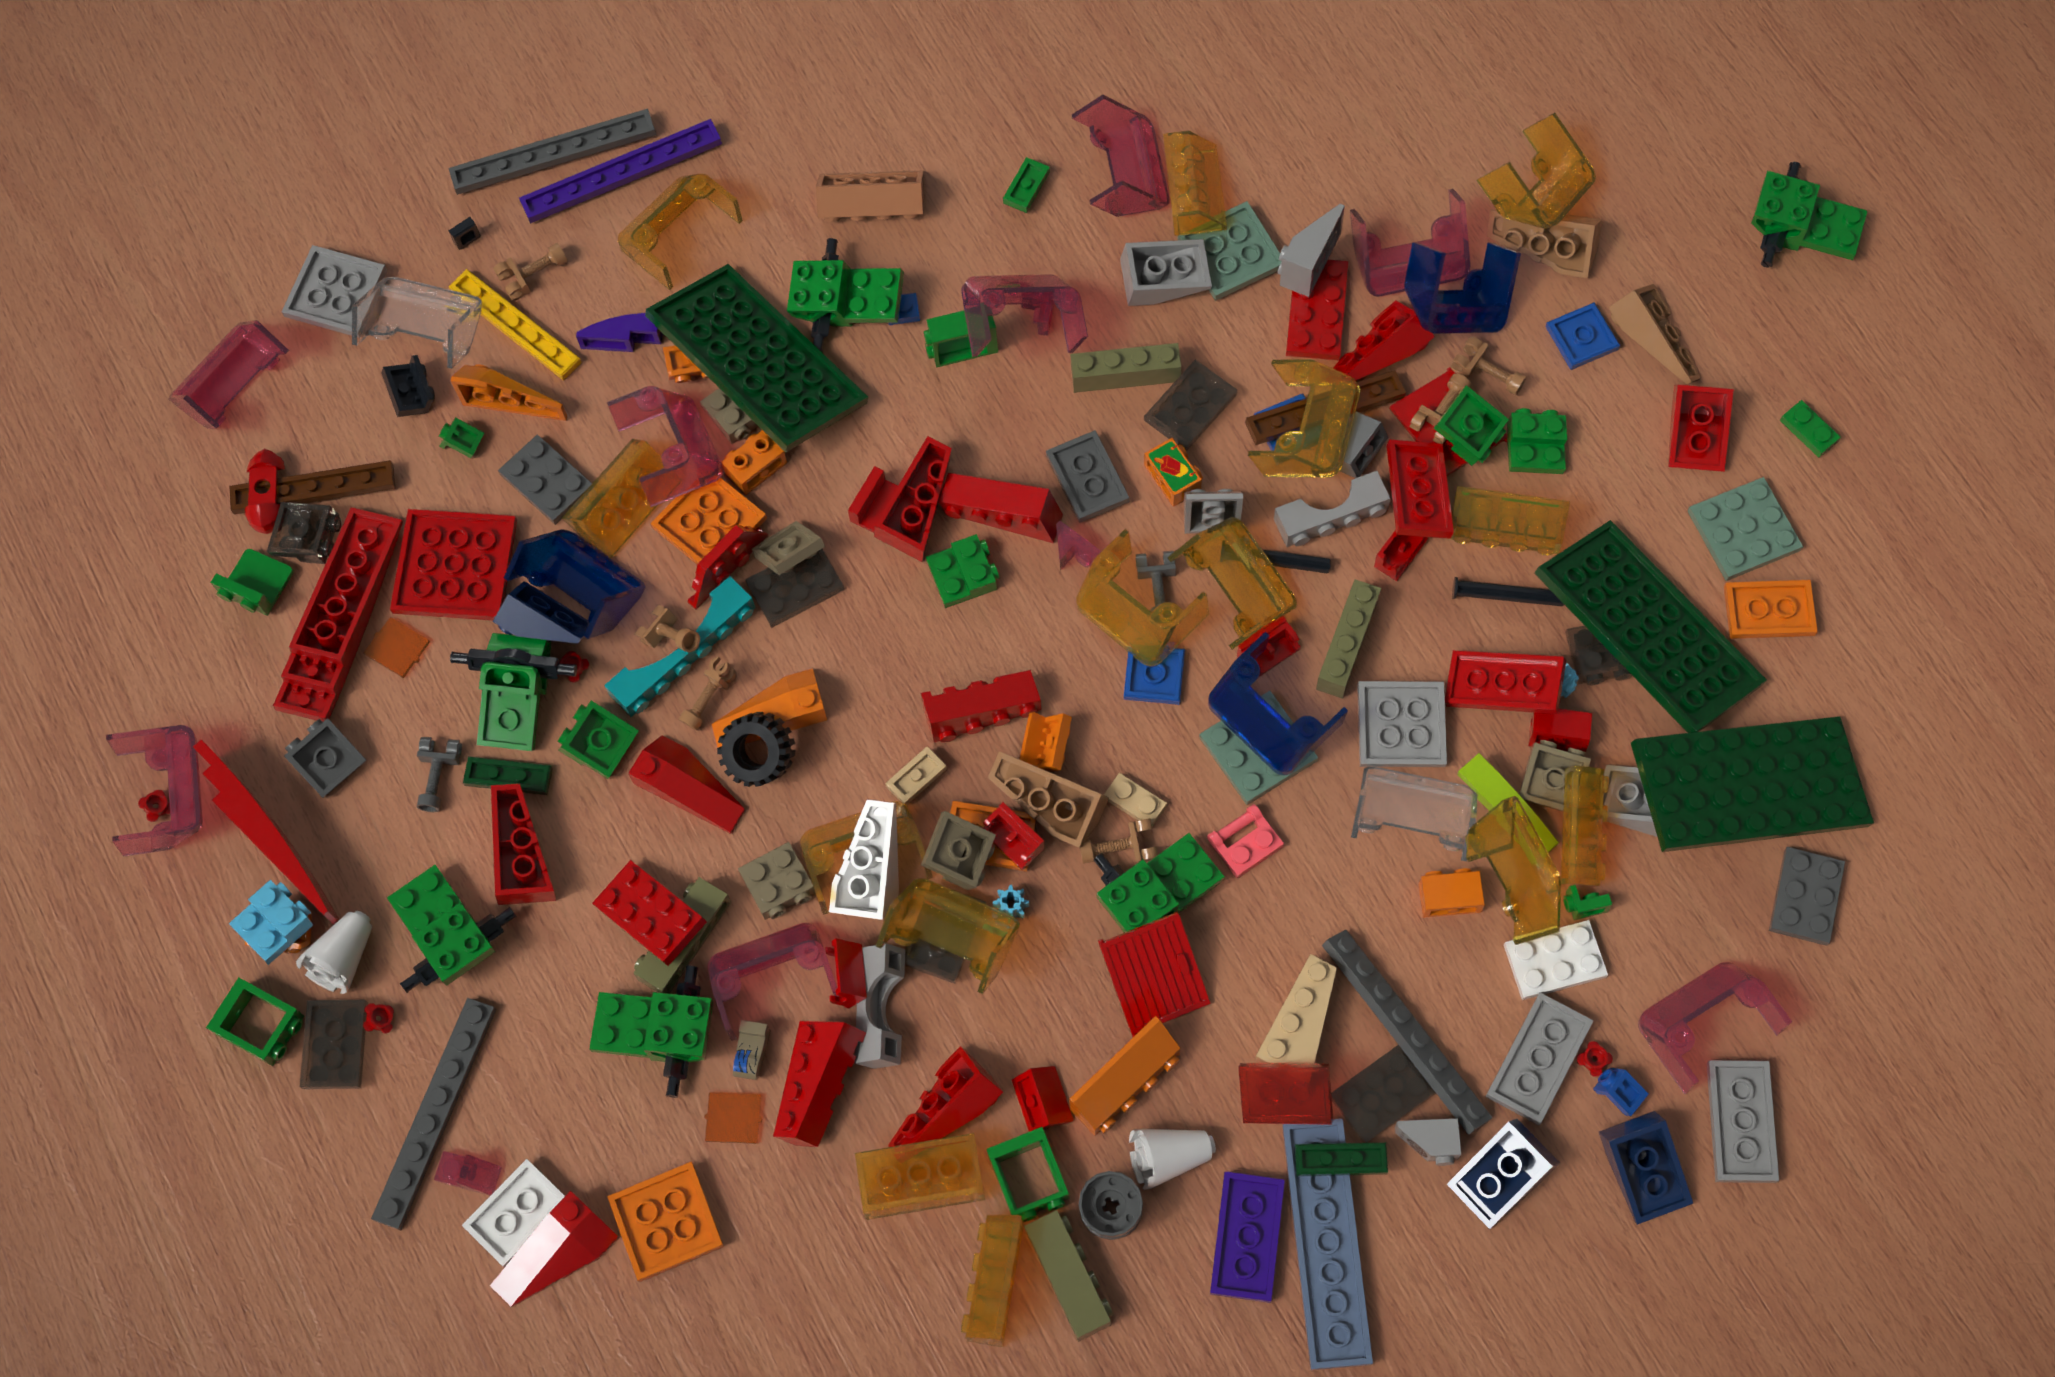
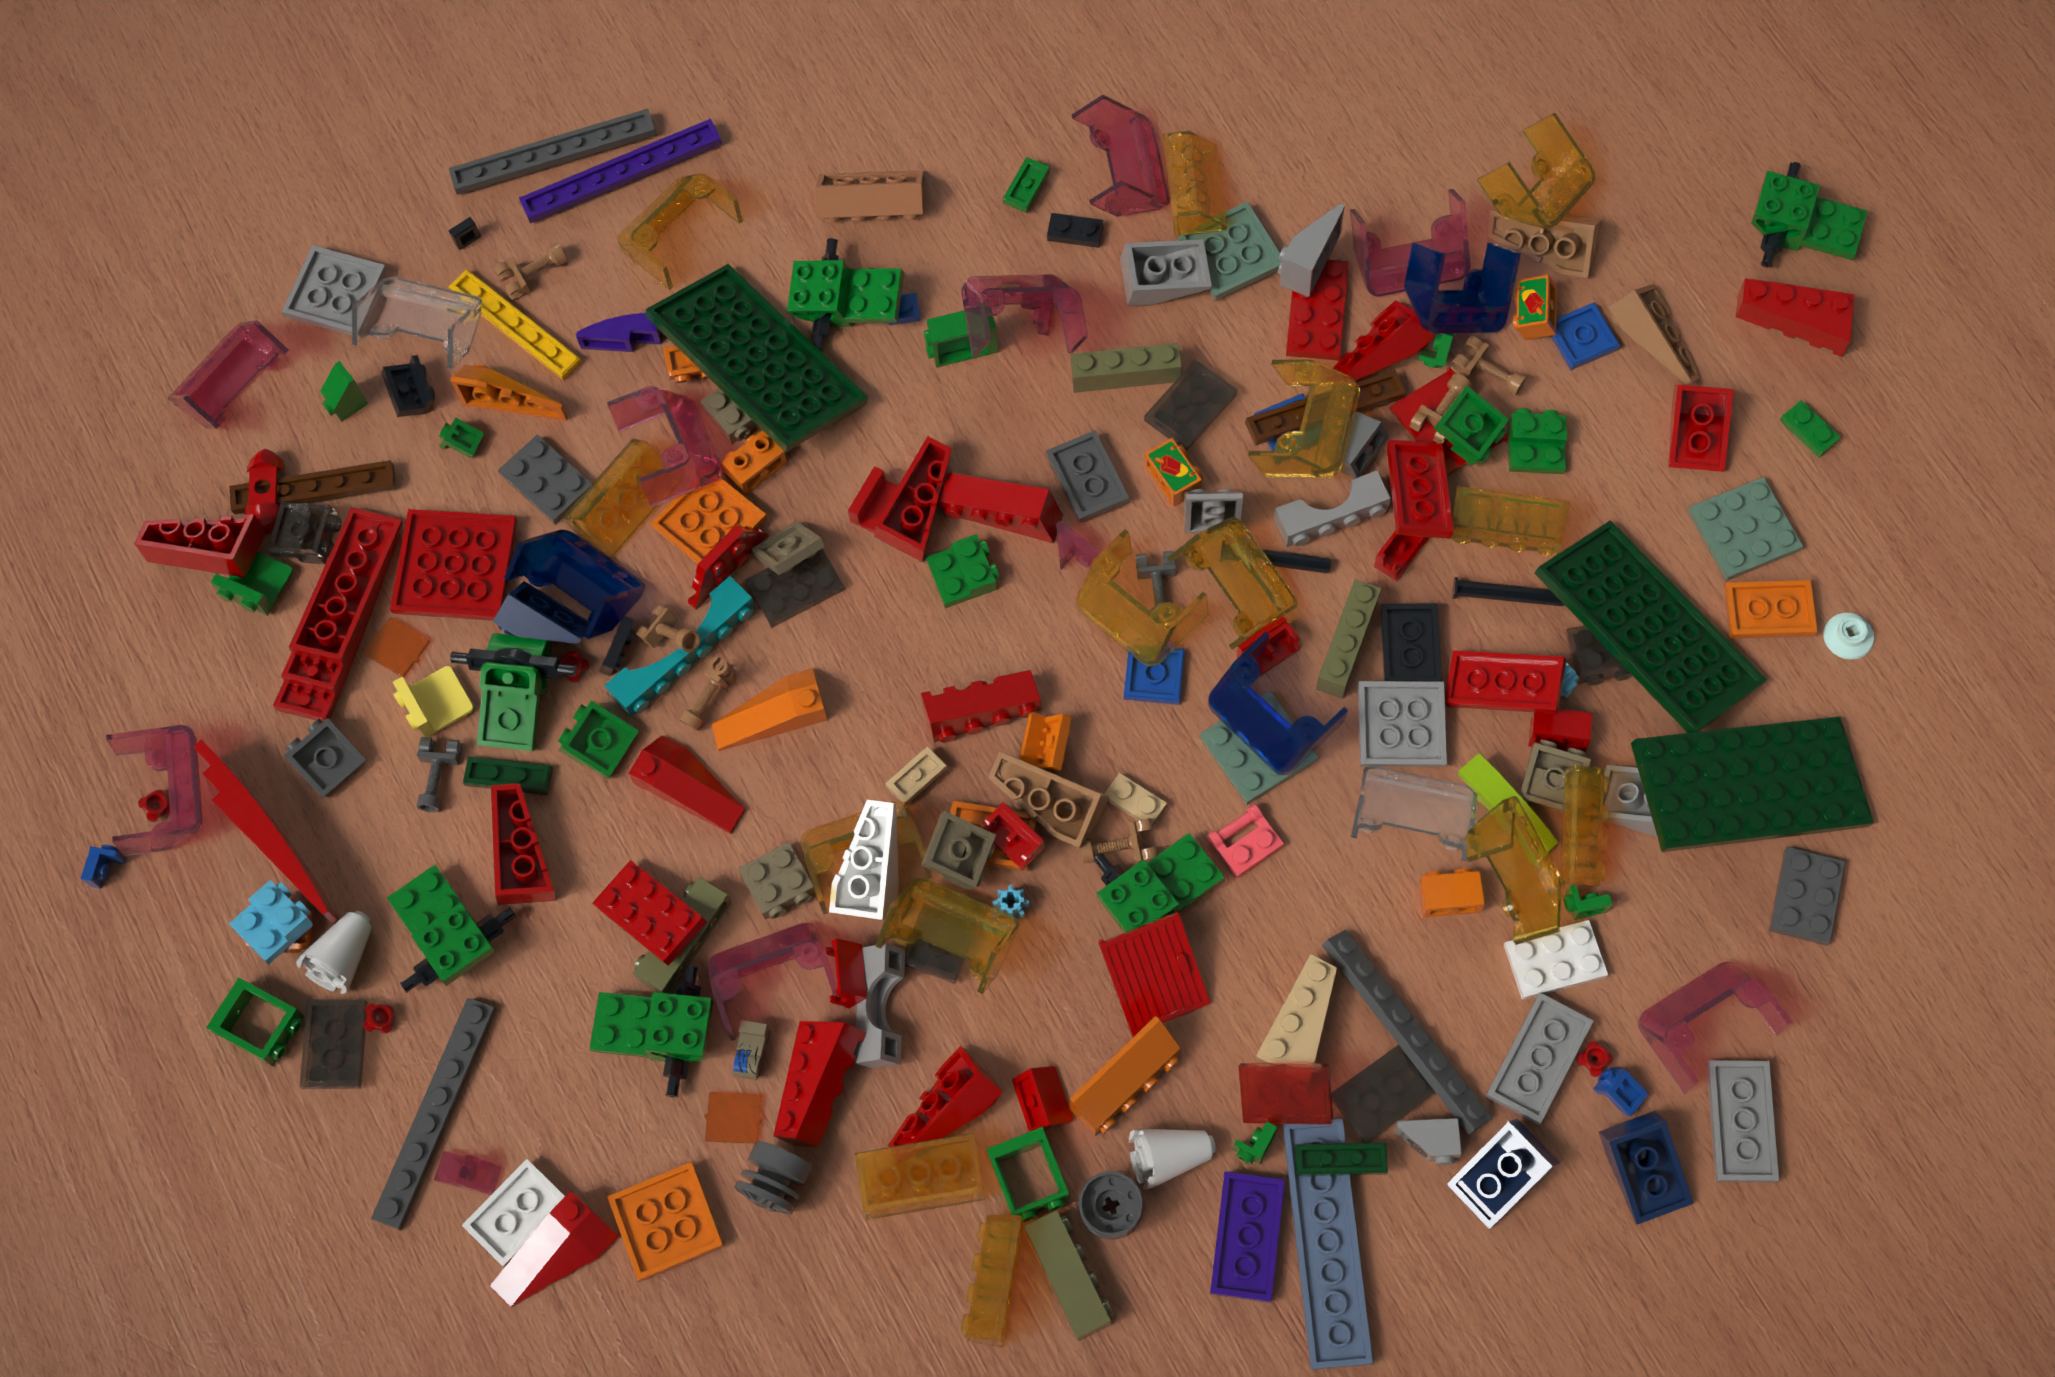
black tyre [717,712,796,787] -> none
none -> blue bracket [80,845,126,889]
none -> red wedge [134,514,266,578]
none -> green slope [320,361,368,422]
none -> light yellow bracket [393,666,474,737]
none -> black plate [599,616,636,676]
none -> dark grey wheel [734,1141,813,1215]
none -> black plate [1047,213,1103,248]
none -> green bracket [1233,1121,1277,1165]
none -> black plate [1380,603,1442,682]
none -> green bracket [1418,327,1455,368]
none -> brick [1513,275,1557,340]
none -> red wedge [1736,278,1854,357]
none -> light aqua piece [1823,613,1875,660]

